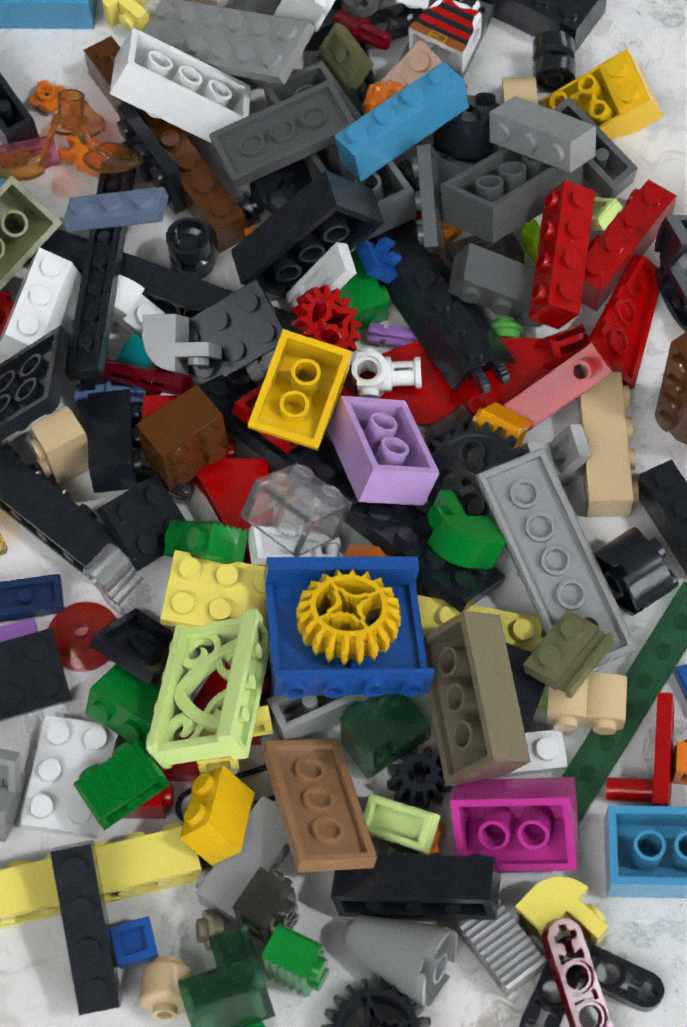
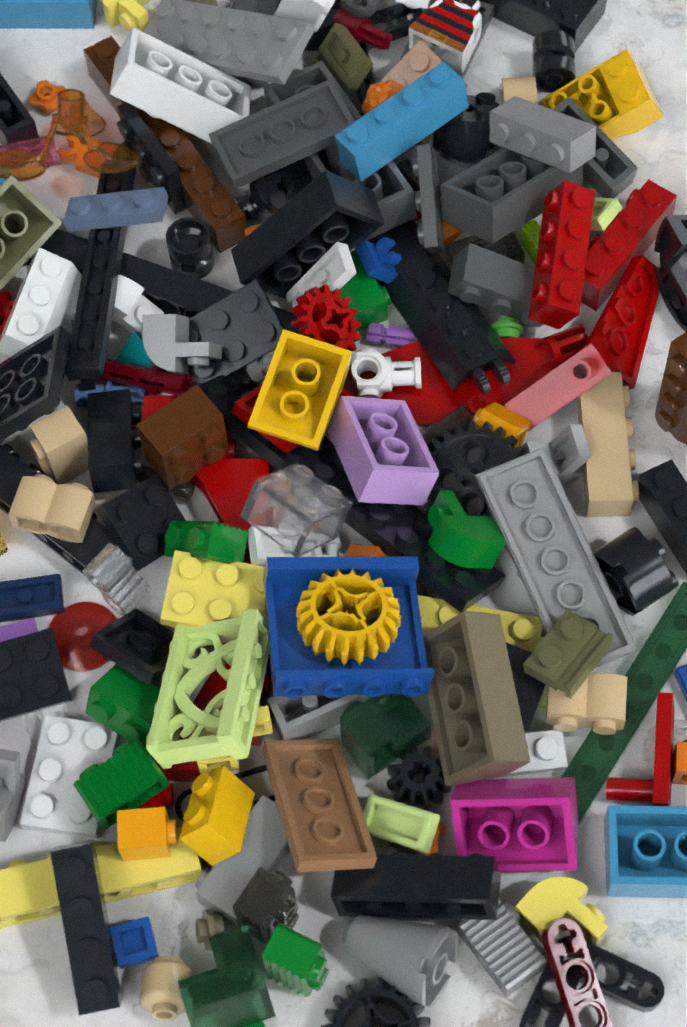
none -> tan brick [8,474,96,543]
none -> light orange brick [117,807,177,861]

